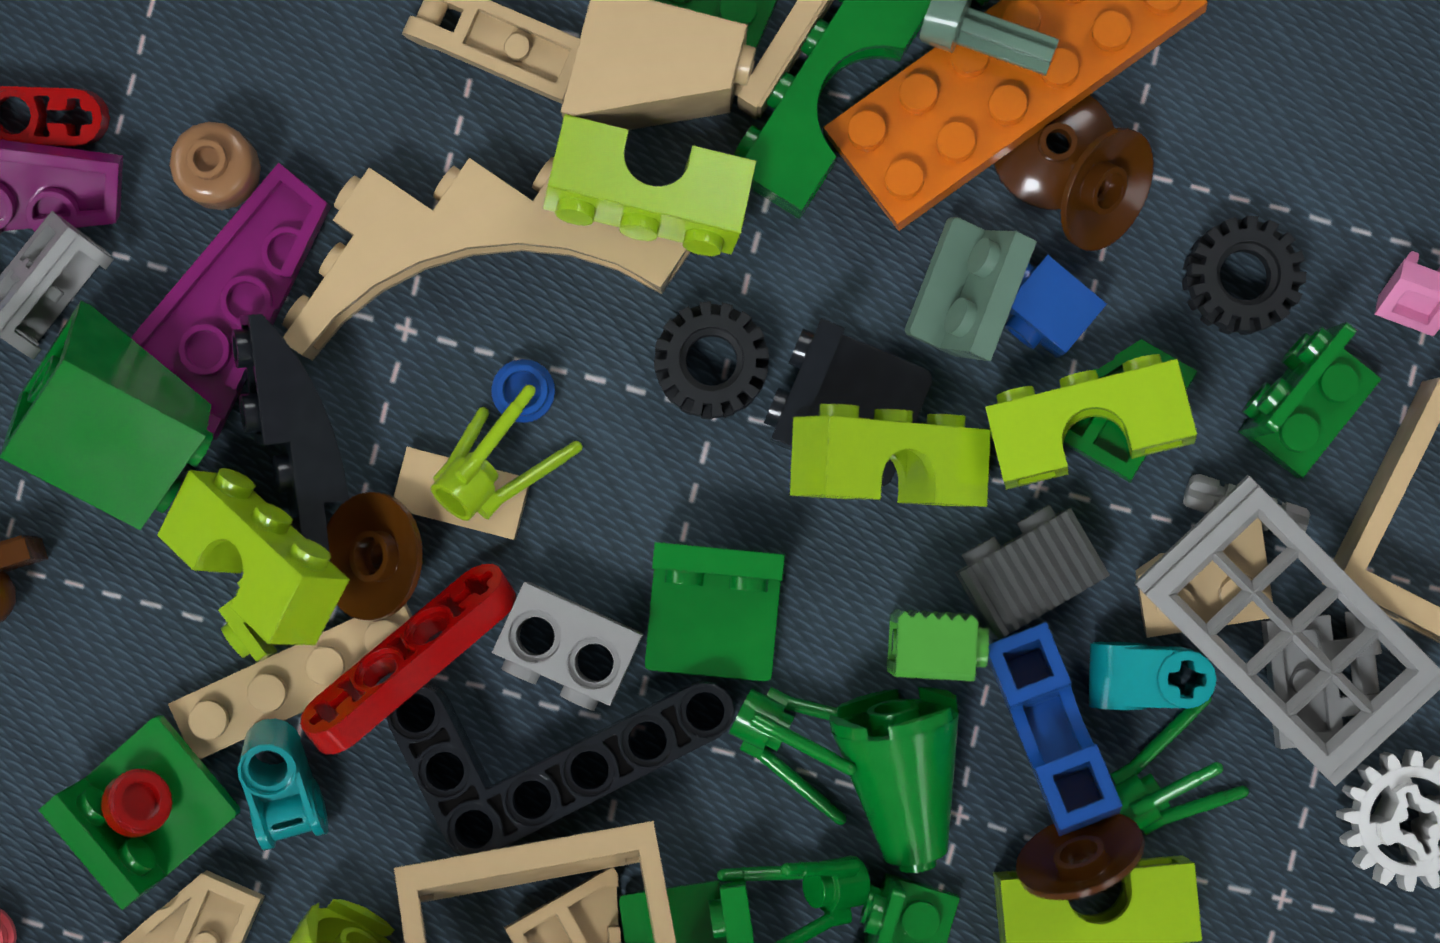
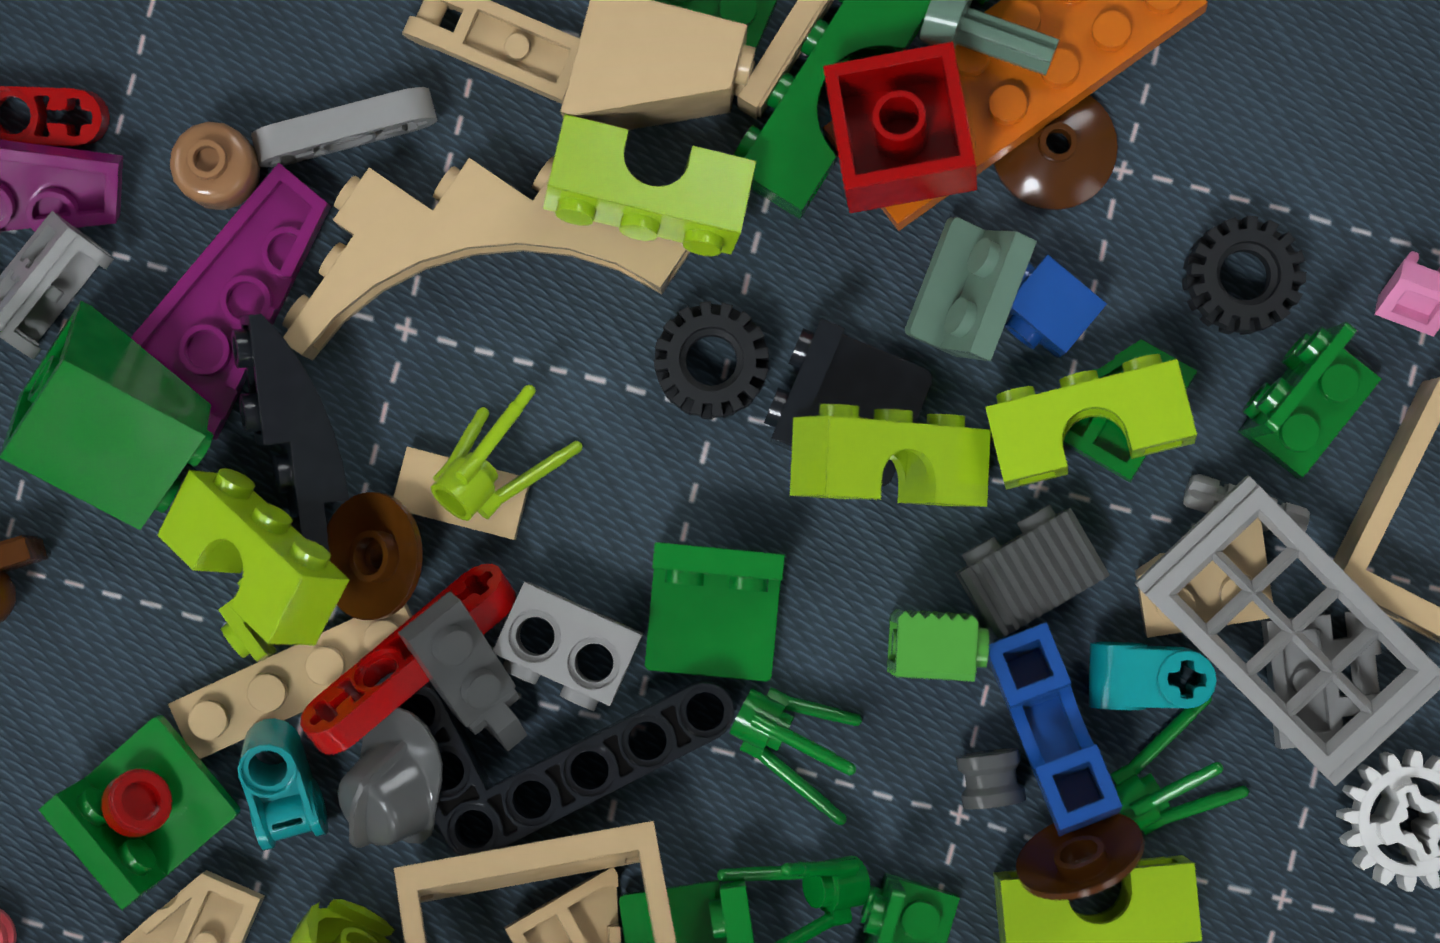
blue plate [491,359,555,423] -> none
green cone [829,687,959,873] -> none
reddish brown dish [1061,127,1154,251] -> none
none -> light grey beam [251,87,437,168]
none -> dark grey piece [337,707,442,848]
none -> dark grey hinge [398,591,527,751]
none -> red brick [823,41,977,214]
none -> dark grey wheel [956,748,1026,810]

